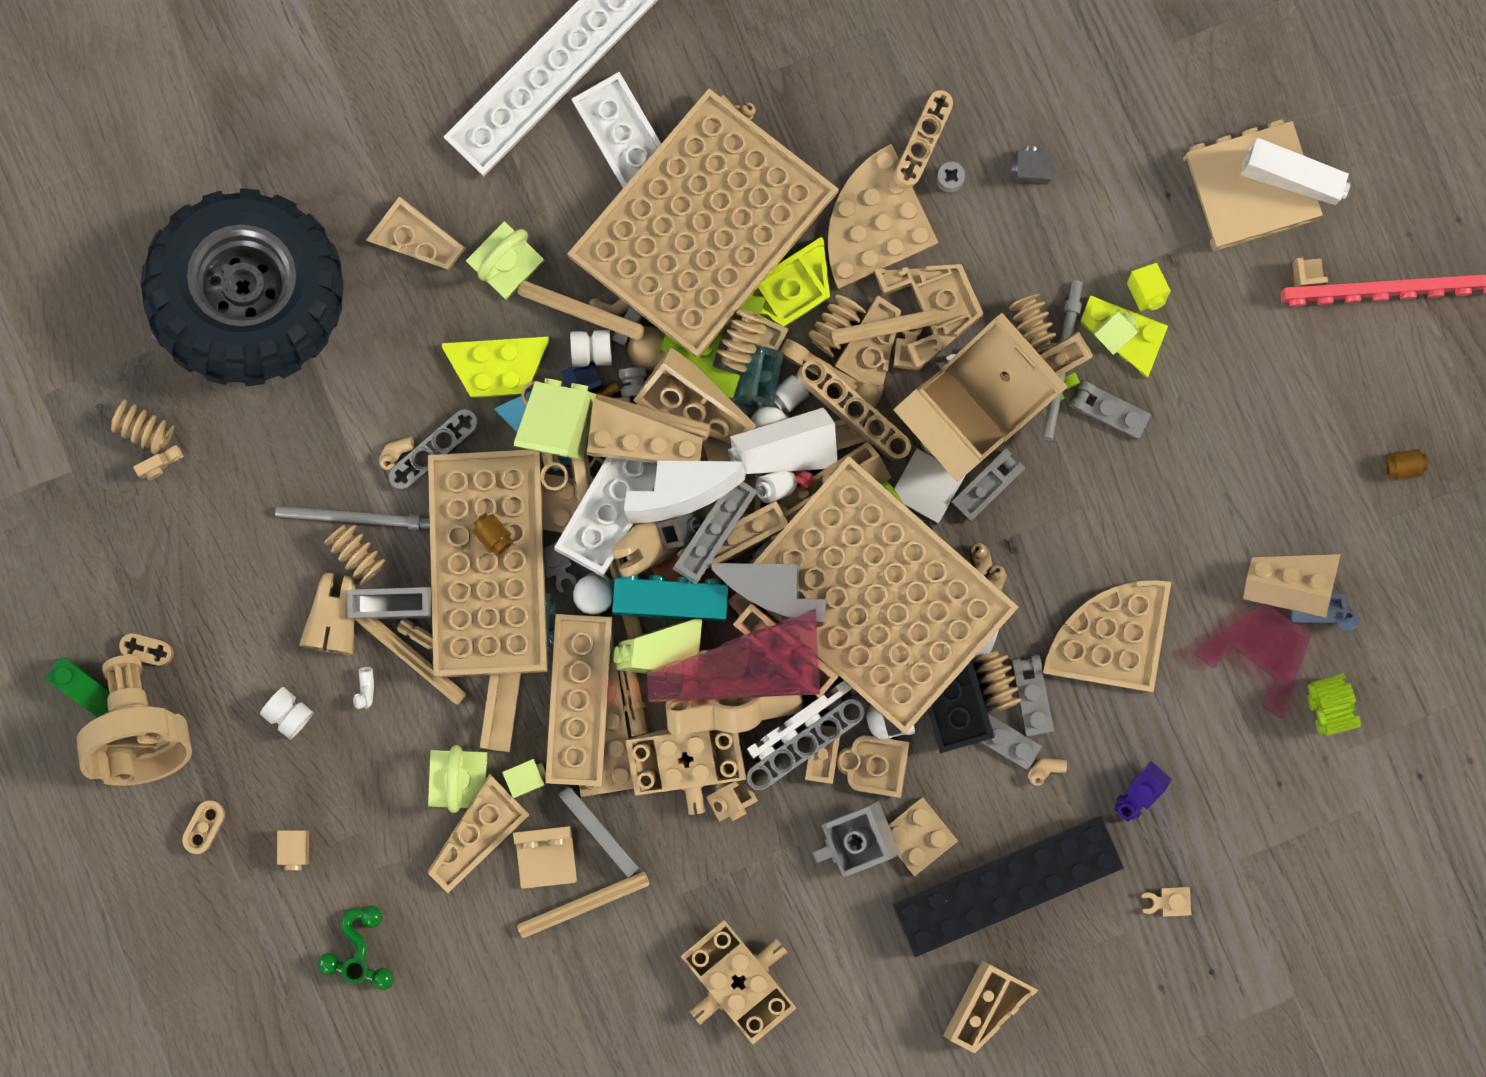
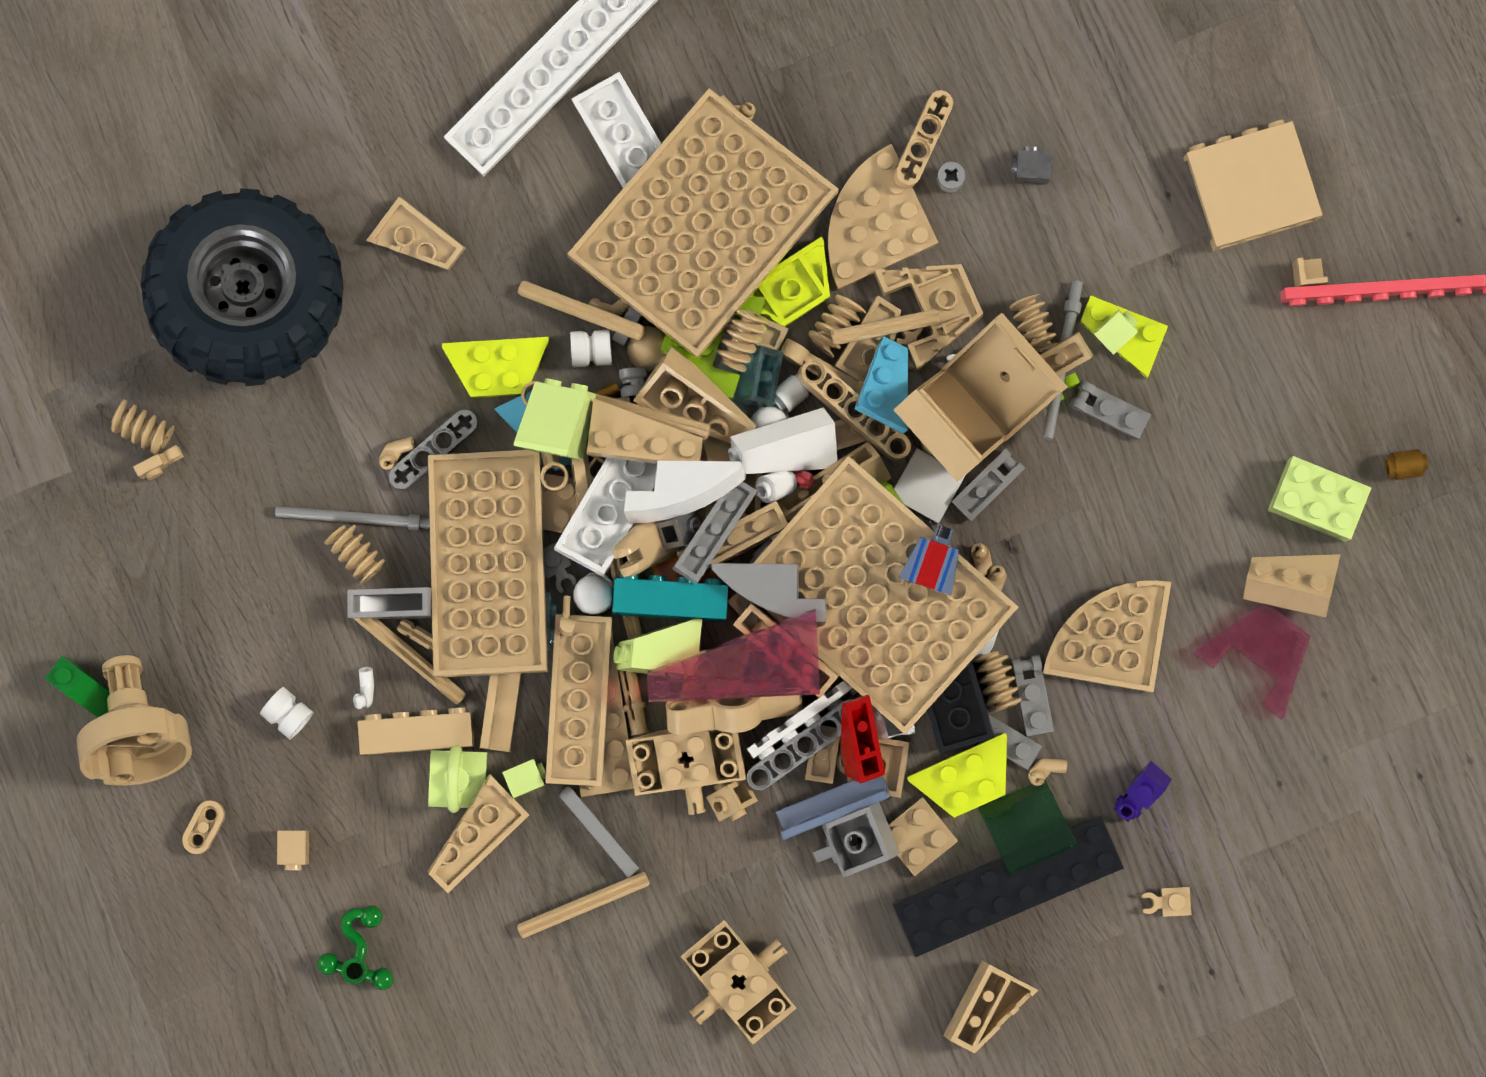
tan beam [119,633,174,666] -> none
tan piece [299,572,356,656] -> none
yellowish green tile [466,221,545,300] -> none
pearl gold brick [472,514,513,556] -> none
tan bracket [513,826,577,889] -> none
dark blue panel [561,363,603,392] -> none
neon yellow brick [1127,263,1171,312] -> none
white slope [1240,138,1350,205] -> none
sand blue hinge [1290,594,1359,631] -> none
lime brick [1307,673,1361,736] -> none
none -> tan brick [358,707,475,755]
none -> tan hand [559,596,577,636]
none -> sand blue fence [776,776,891,840]
none -> red slope [840,695,885,784]
none -> medium azure wing [854,336,908,434]
none -> torso [899,524,959,596]
none -> neon yellow wing [907,732,1007,818]
none -> clear green piece [978,780,1077,874]
none -> yellowish green brick [1268,456,1371,542]

